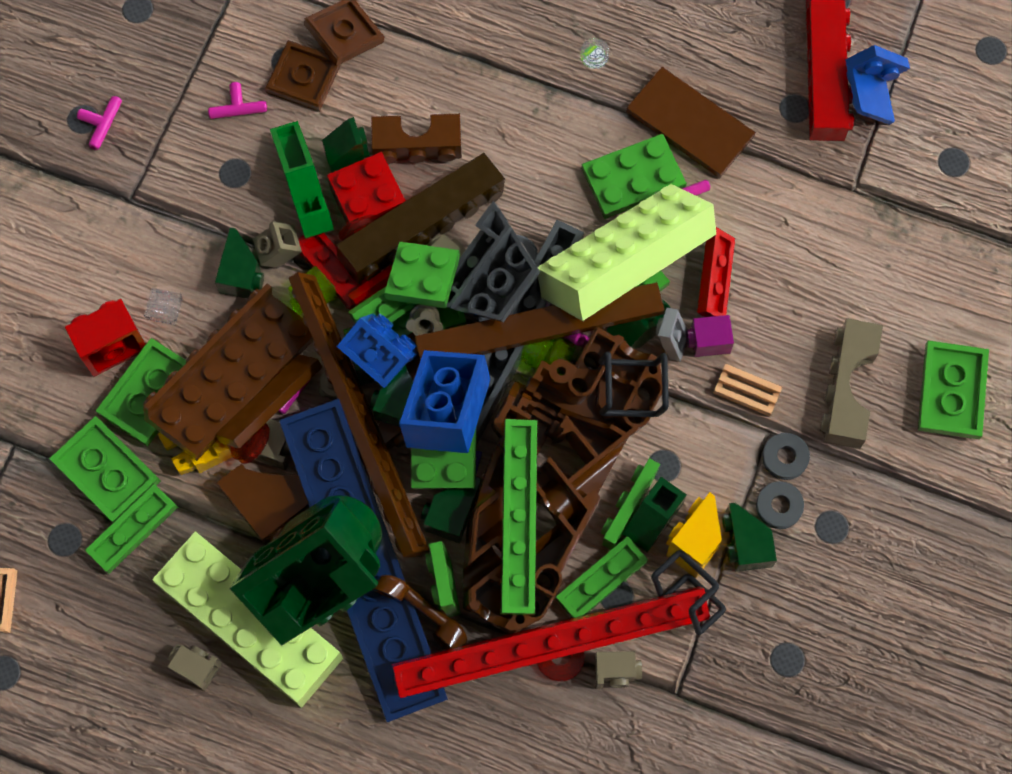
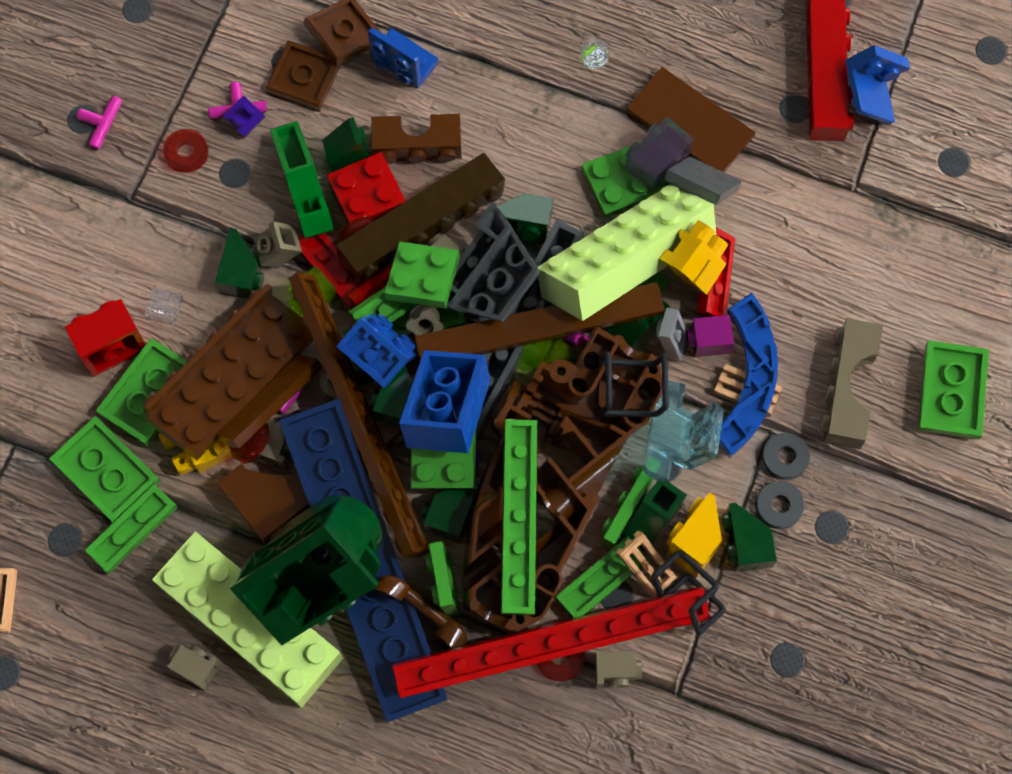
none -> clear red piece [163,129,209,173]
none -> dark purple tile [224,95,266,138]
none -> blue bracket [368,27,438,88]
none -> slope [498,193,554,244]
none -> light nougat tile [615,531,676,598]
none -> clear purple brick [625,117,694,191]
none -> clear light blue plate [643,380,724,482]
none -> yellow hips [659,220,728,295]
none -> dark grey tile [664,157,742,205]
none -> blue tile [710,293,778,459]

